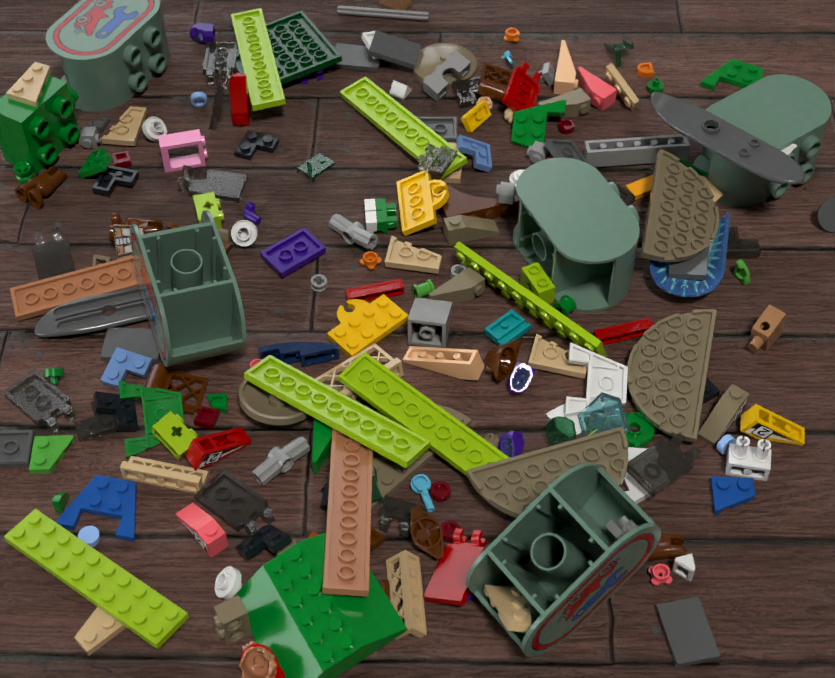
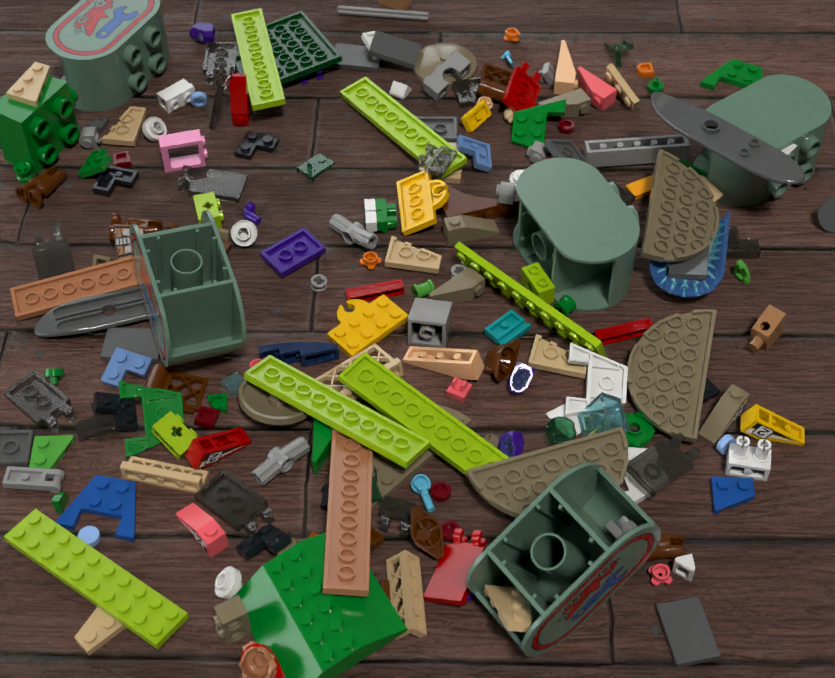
none -> light grey plate [2,466,65,493]
none -> white brick [157,79,195,114]
none -> clear light blue plate [221,372,244,398]
none -> coral tile [446,377,472,403]

